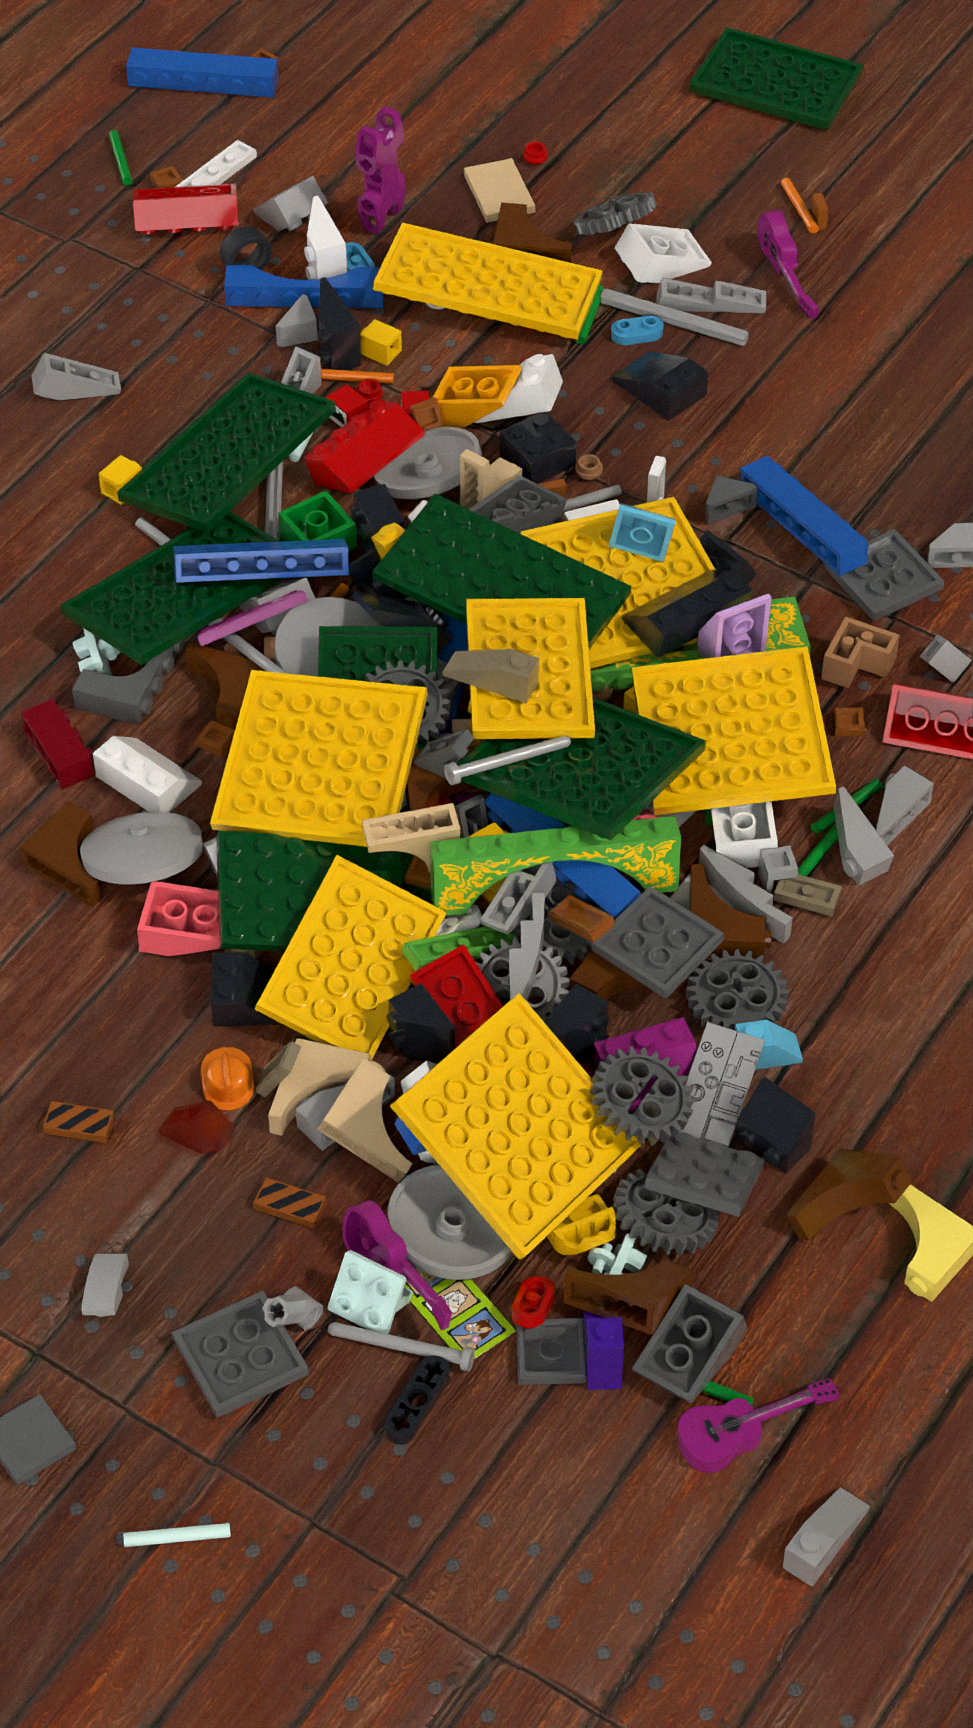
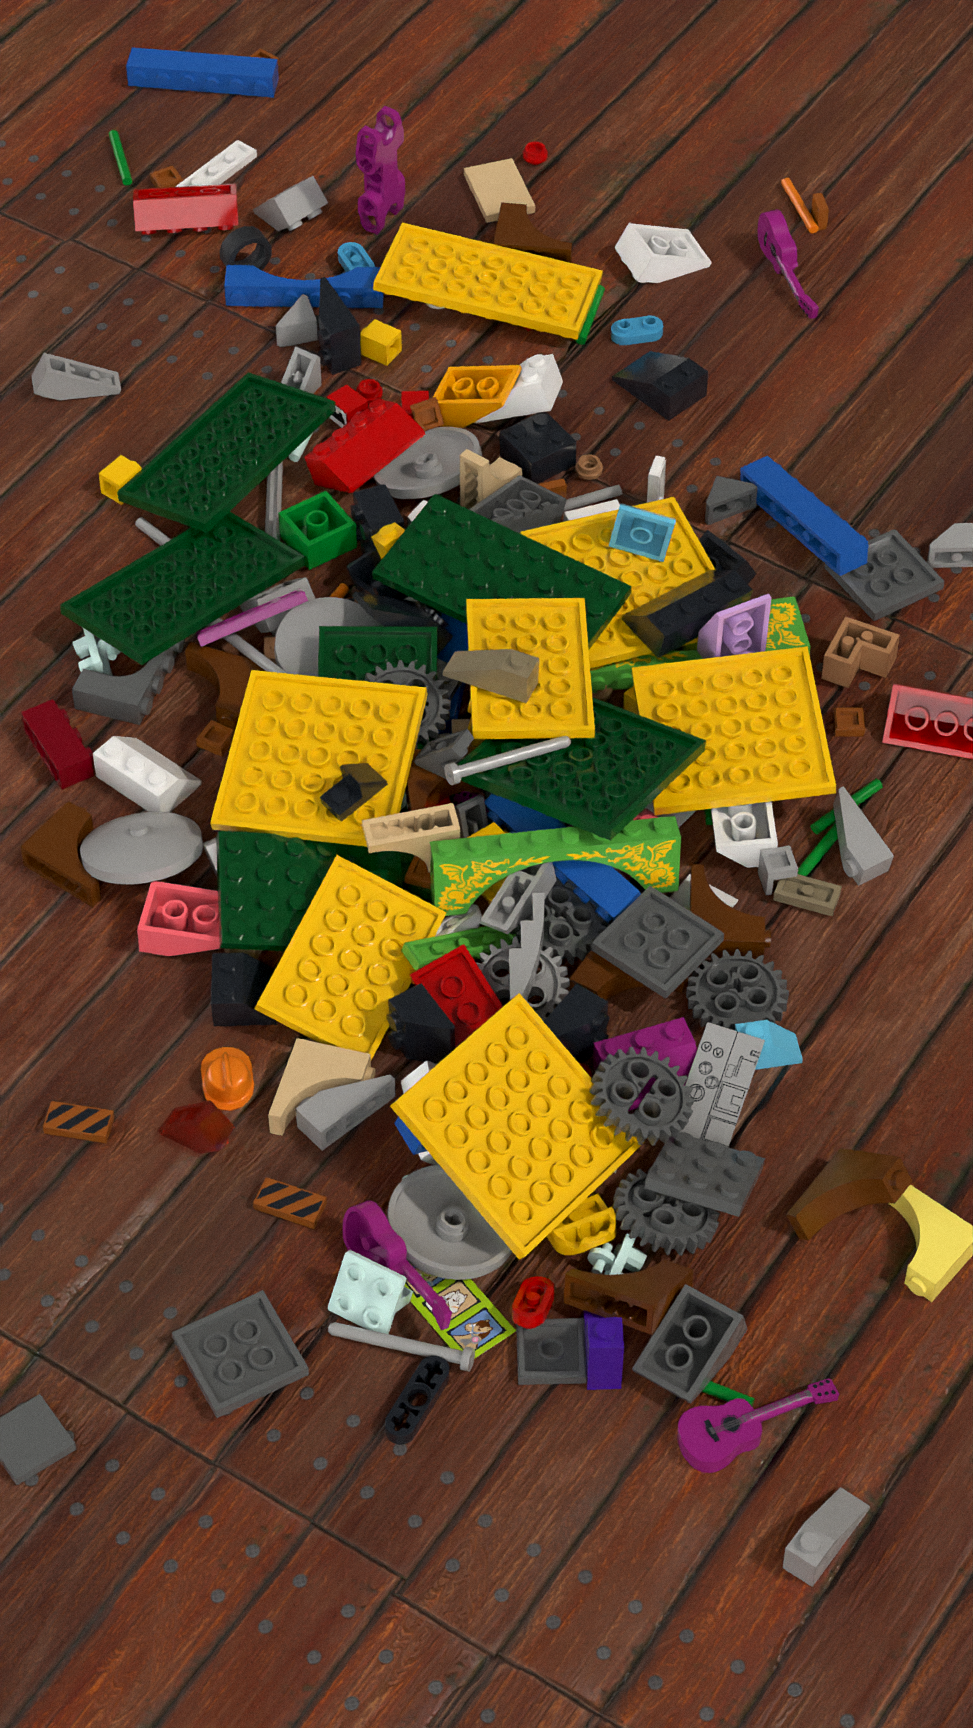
light grey slope [81,1254,129,1317] -> none
light aqua bar [123,1523,231,1547] -> none
blue brick [173,539,349,582] -> none
dark tan tile [255,1041,301,1097] -> none
light grey piece [262,1286,323,1330] -> none
white slope [304,196,347,280] -> none
tan arch [317,1058,413,1183] -> none
orange bar [321,369,394,384] -> none
dark orange tile [548,895,615,943] -> none
dark grey gear [573,191,656,235] -> none
light grey axle [600,288,749,346] -> none
light grey slope [656,278,766,313] -> none
dark green plate [689,27,864,130] -> none
light grey slope [699,845,793,944] -> none
black slope [736,1077,816,1173] -> none
light grey slope [876,766,934,846] -> none
light grey panel [919,634,972,682] -> none
none -> black slope [320,763,388,822]

